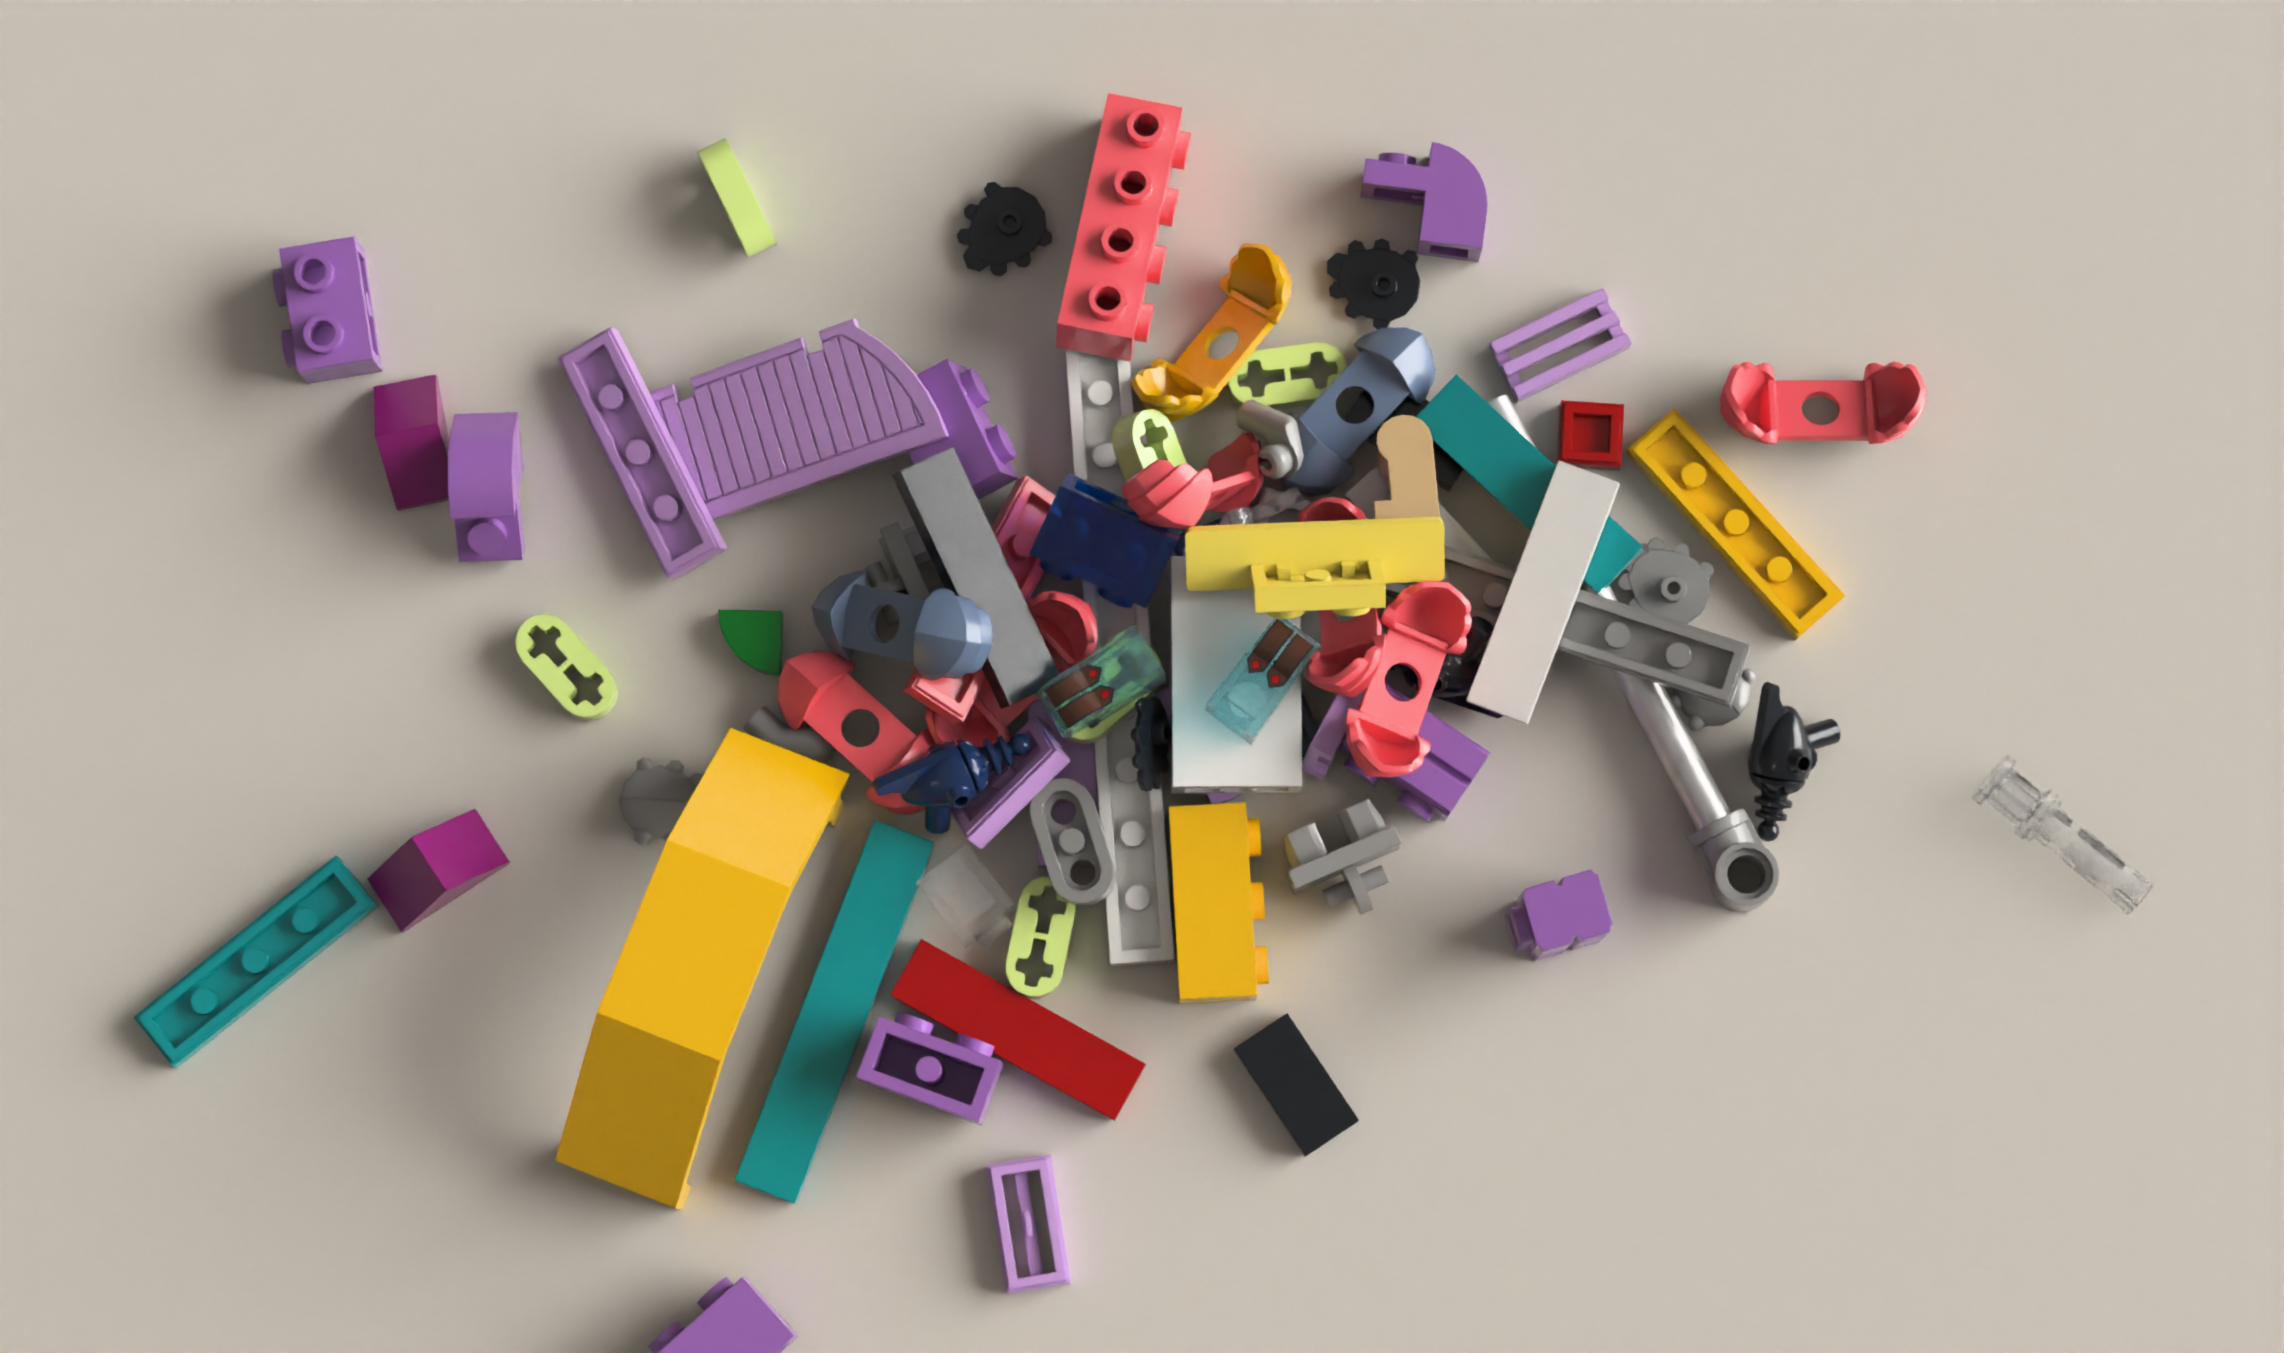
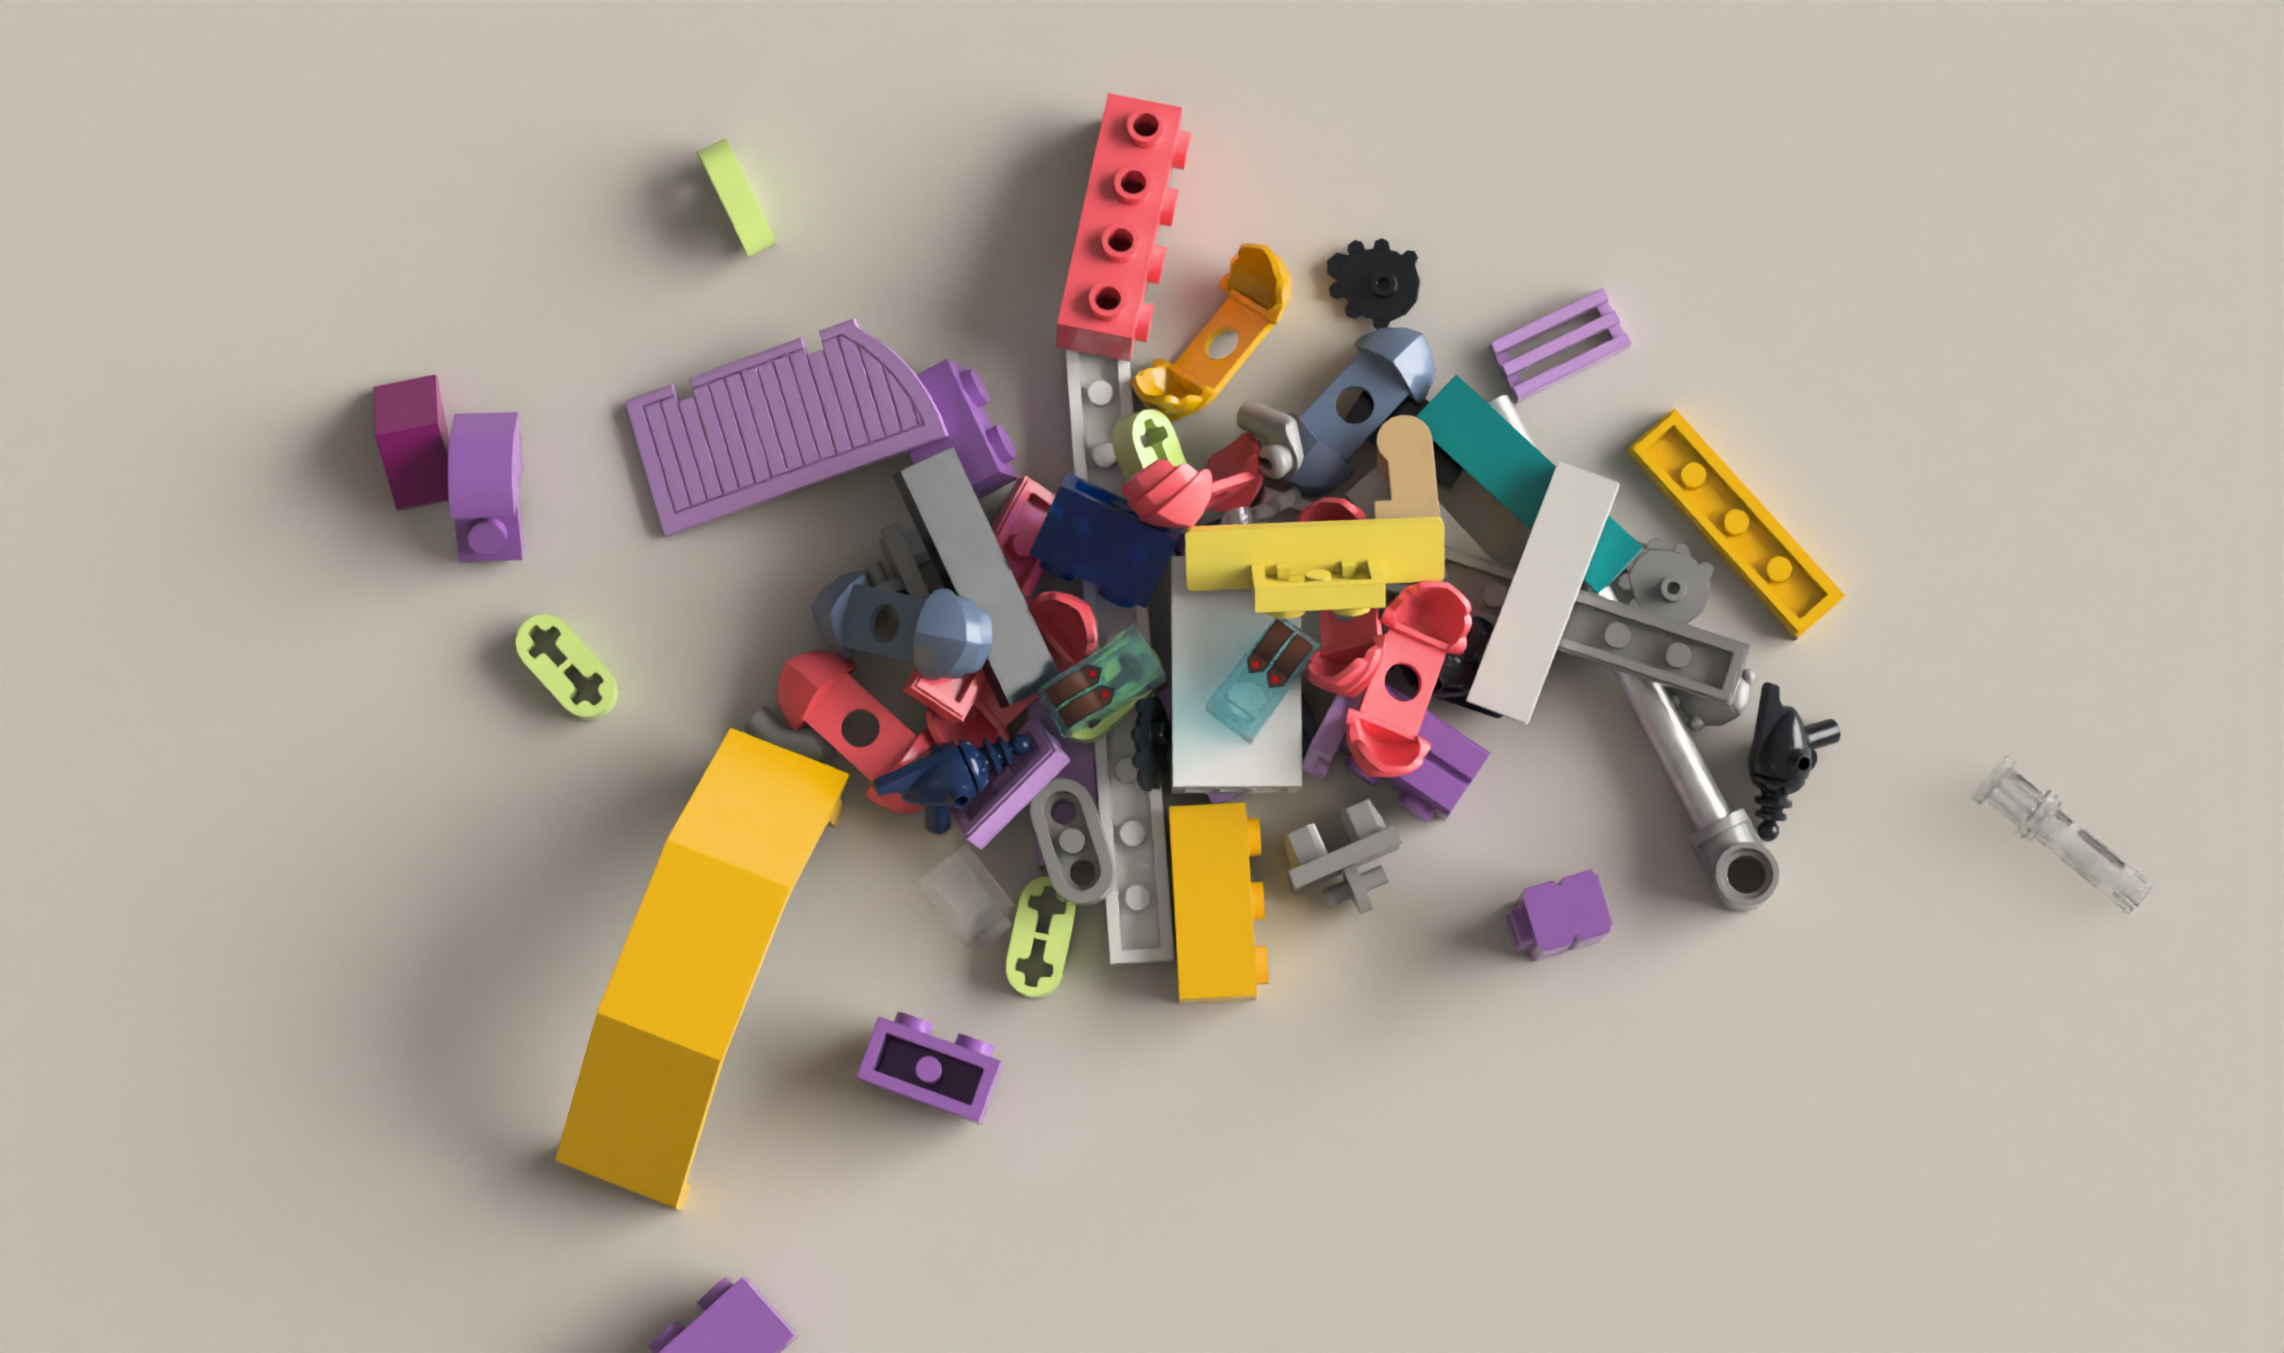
teal tile [134,855,379,1068] -> none
medium lavender brick [272,236,383,384] -> none
magenta slope [367,809,511,933] -> none
lavender tile [558,327,728,580] -> none
light grey piece [619,757,703,845] -> none
green tile [718,609,784,677] -> none
teal tile [734,820,935,1204] -> none
red tile [890,939,1146,1121] -> none
black piece [957,182,1052,276] -> none
lavender tile [986,1155,1071,1294] -> none
yellowish green beam [1228,342,1347,410] -> none
black tile [1234,1013,1359,1157] -> none
medium lavender brick [1360,142,1488,262] -> none
red tile [1556,400,1625,471] -> none
coral piece [1719,361,1927,444] -> none

